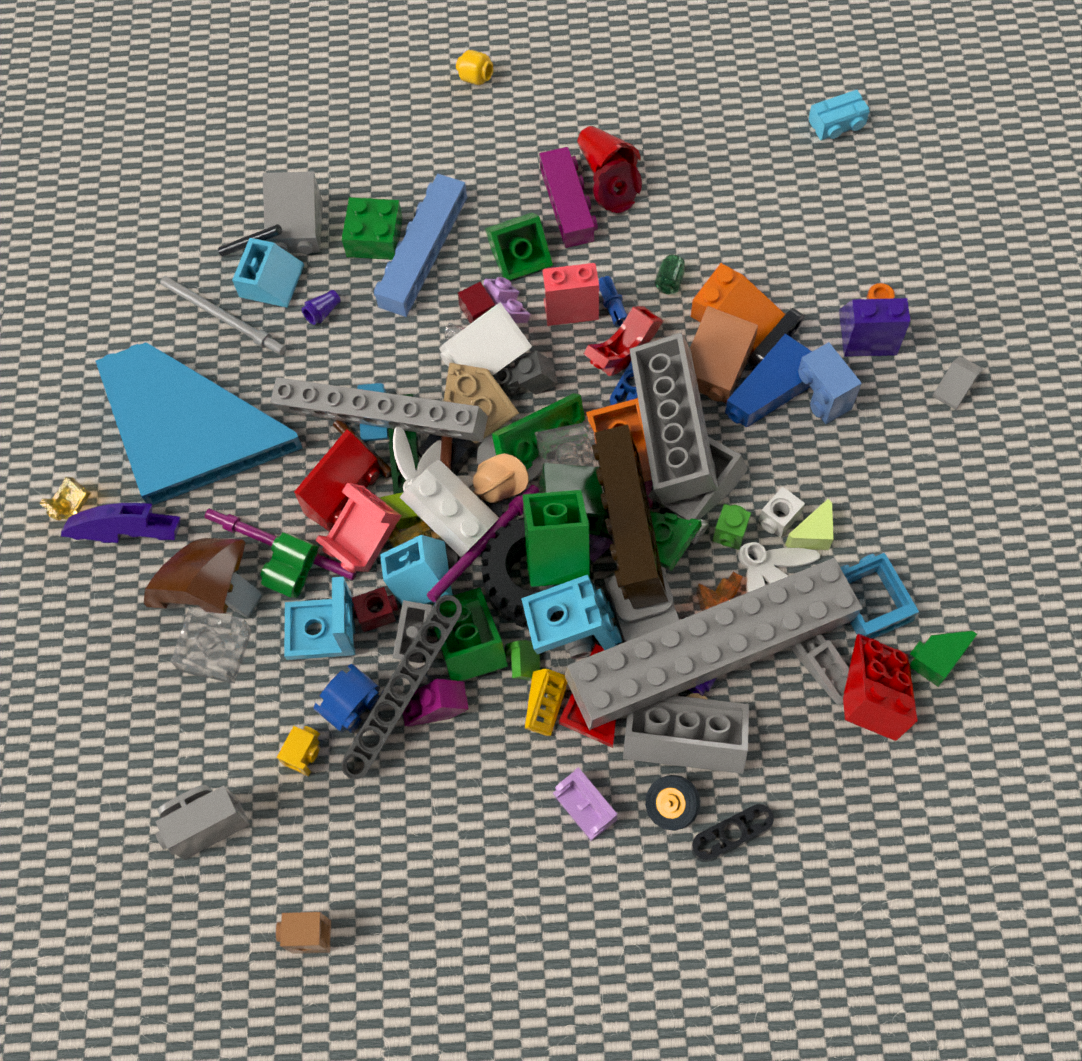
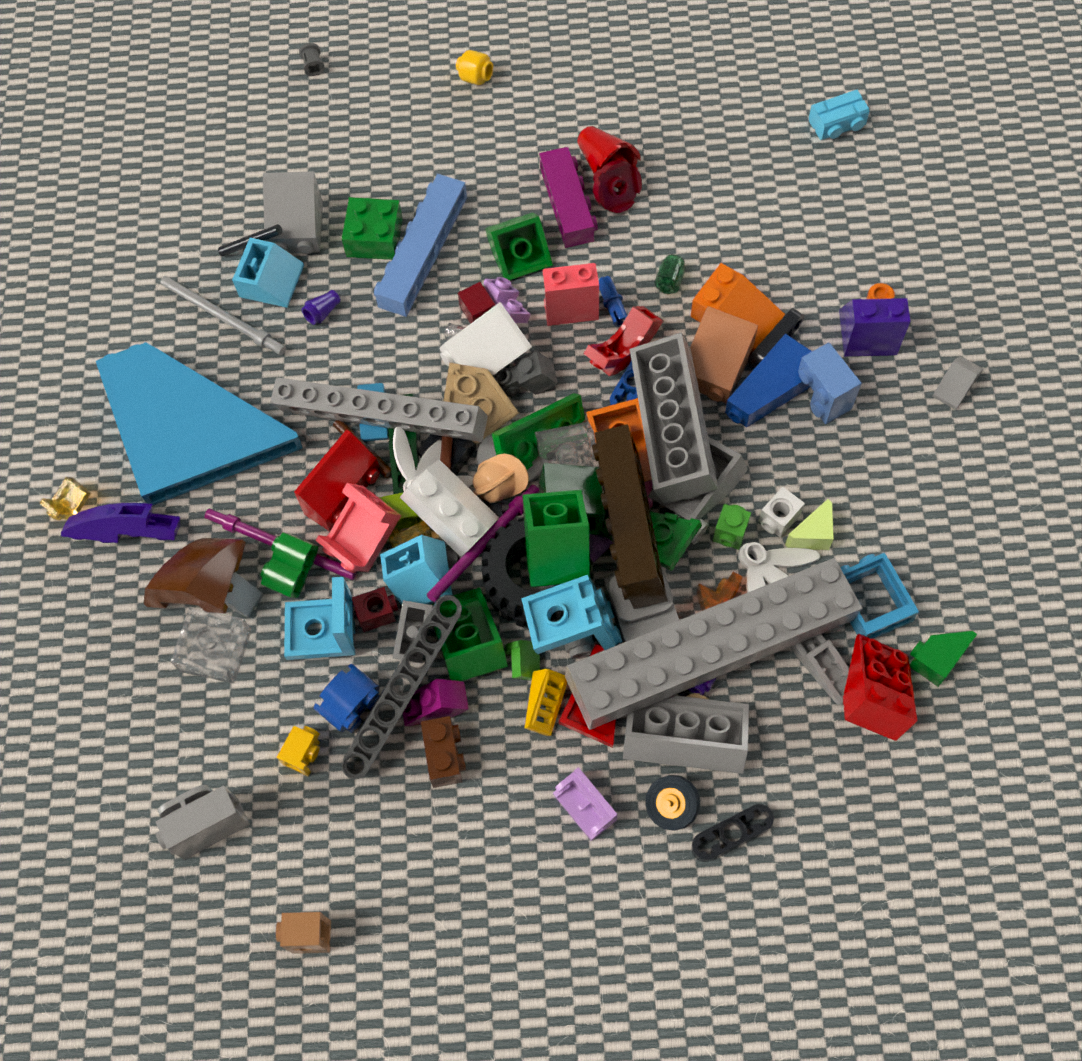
none -> dark grey bush [299,43,325,76]
none -> reddish brown brick [421,716,466,788]

